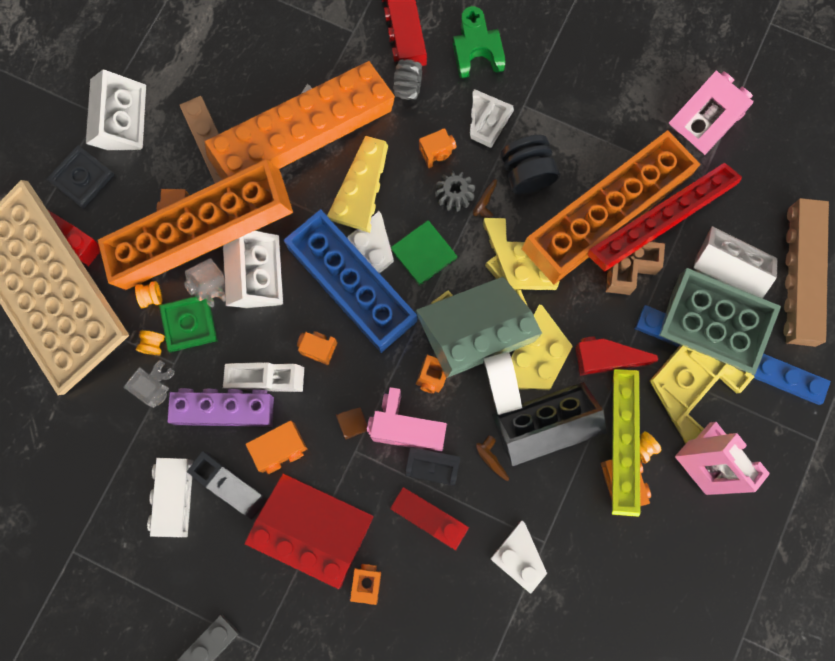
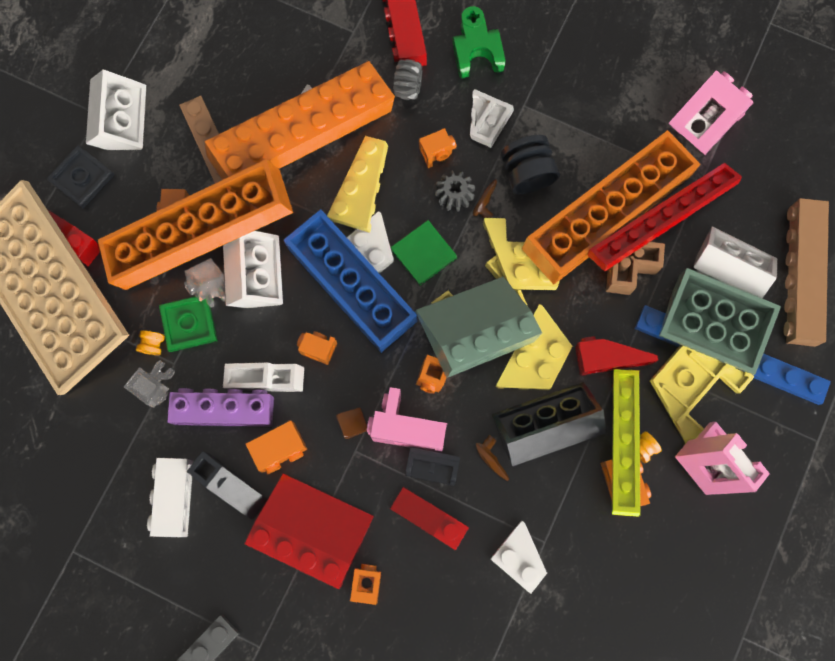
light orange wheel [135,281,162,308] -> none
white beam [484,351,522,415] -> none

